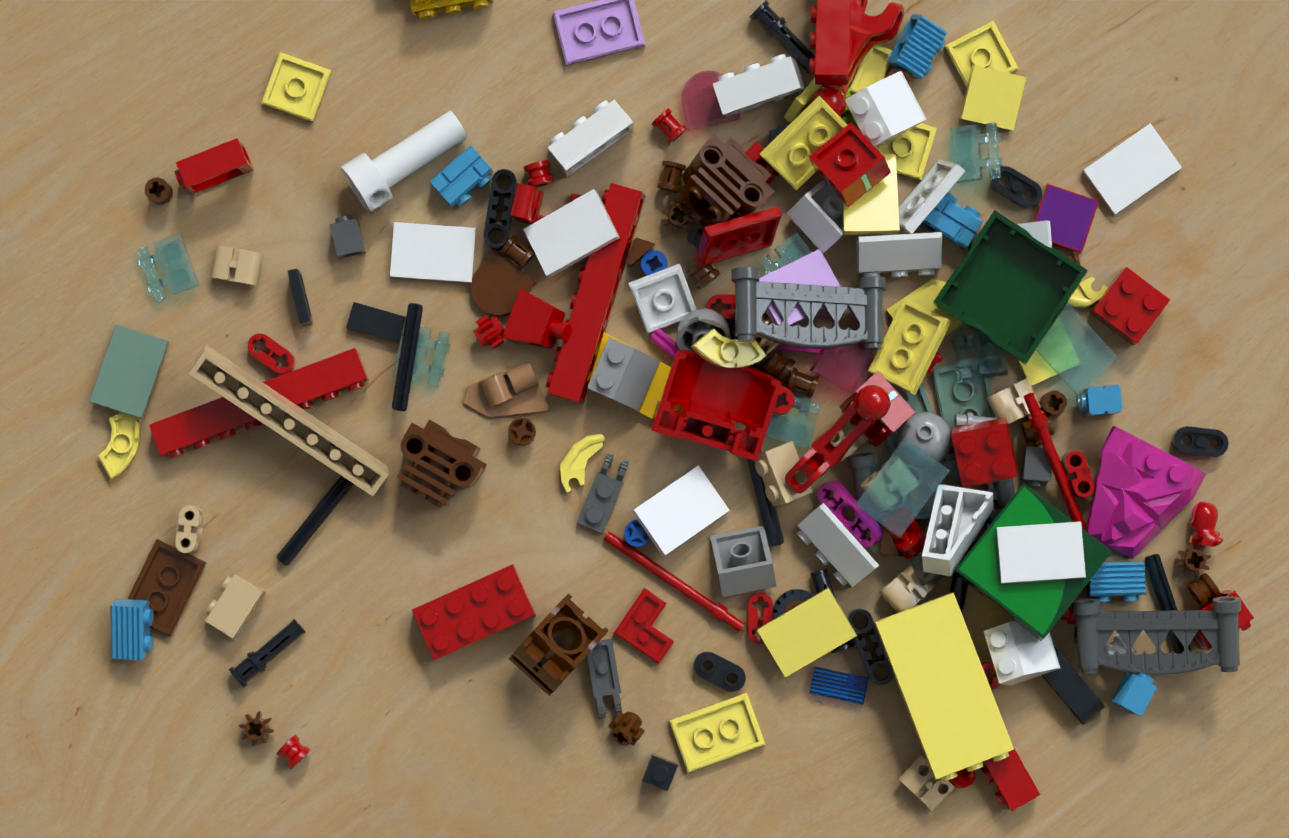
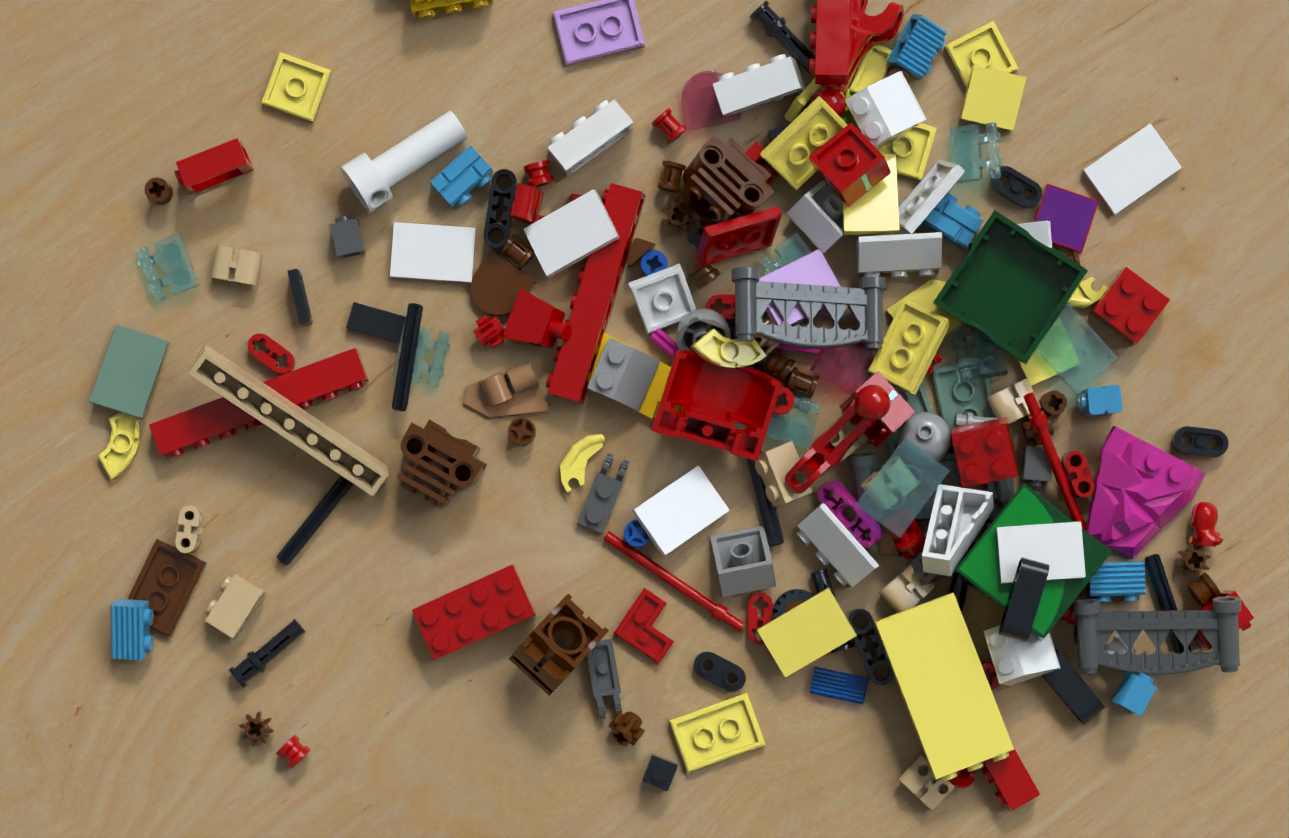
none -> black beam [999,557,1049,642]

